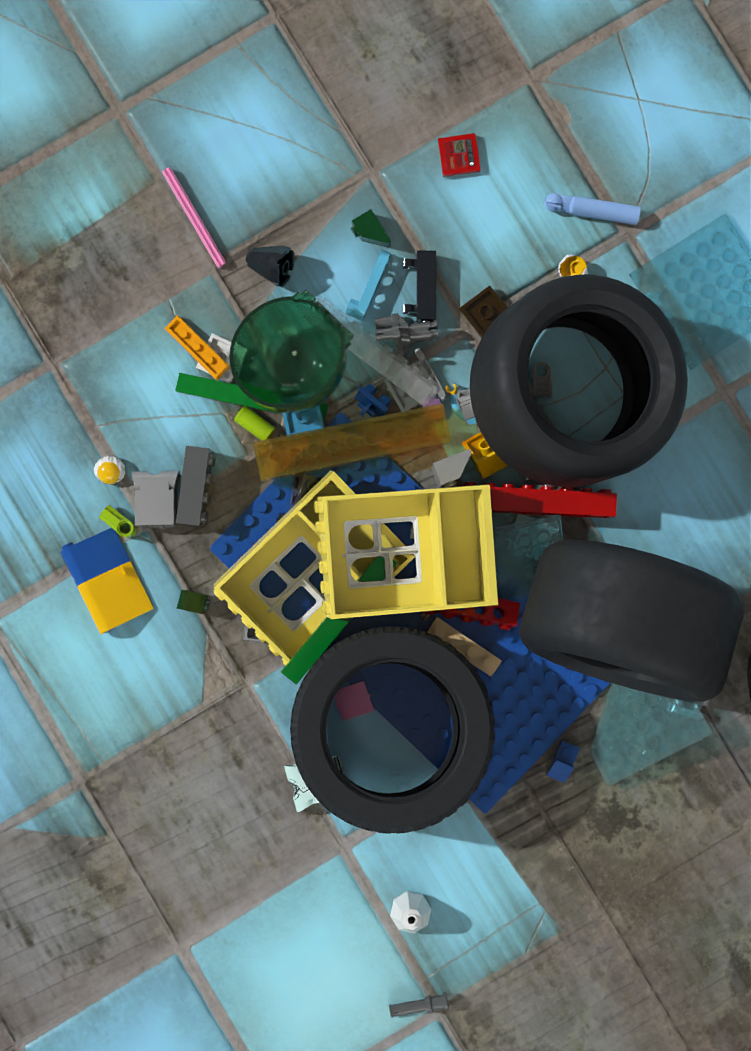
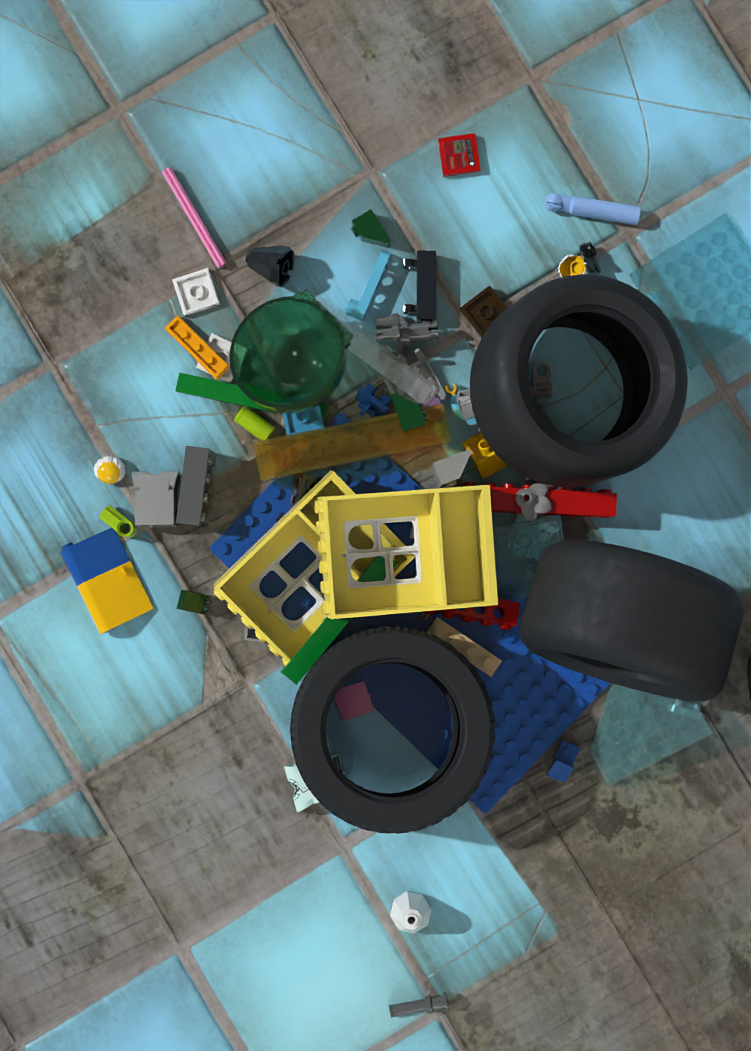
none -> white tile [172,268,221,316]
none -> dark green slope [391,393,428,433]
none -> light grey plate [515,483,552,522]
none -> black plate [579,242,601,273]

